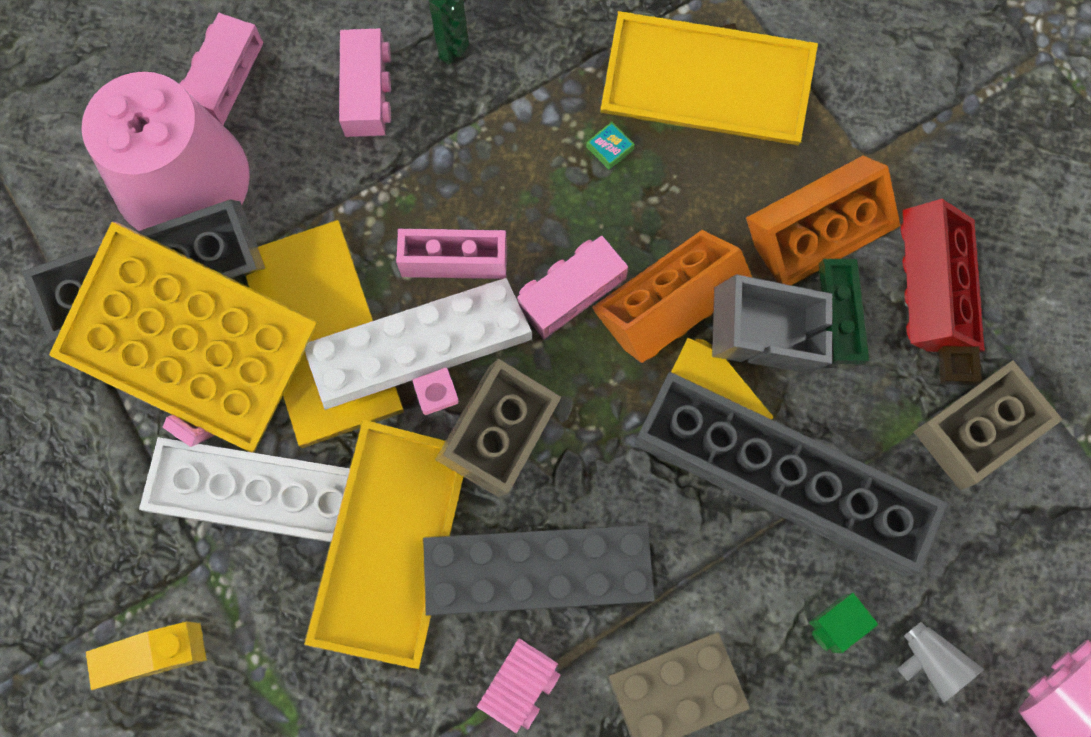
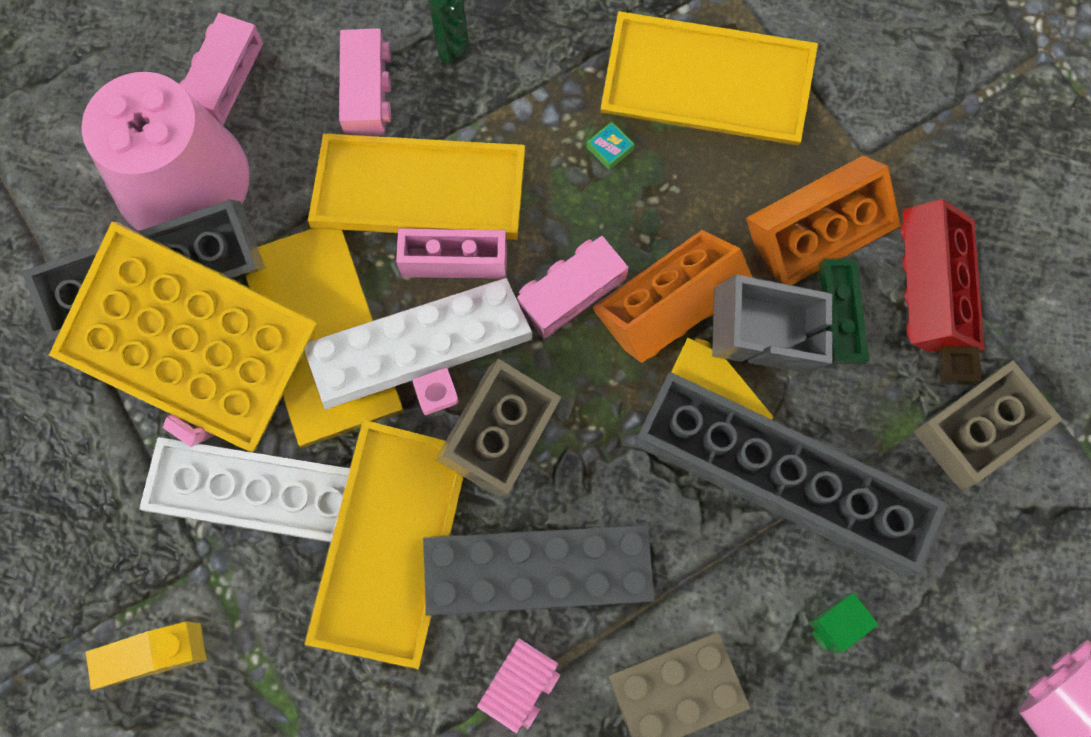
light grey piece [897,622,984,703] -> none
none -> yellow tile [308,133,525,240]

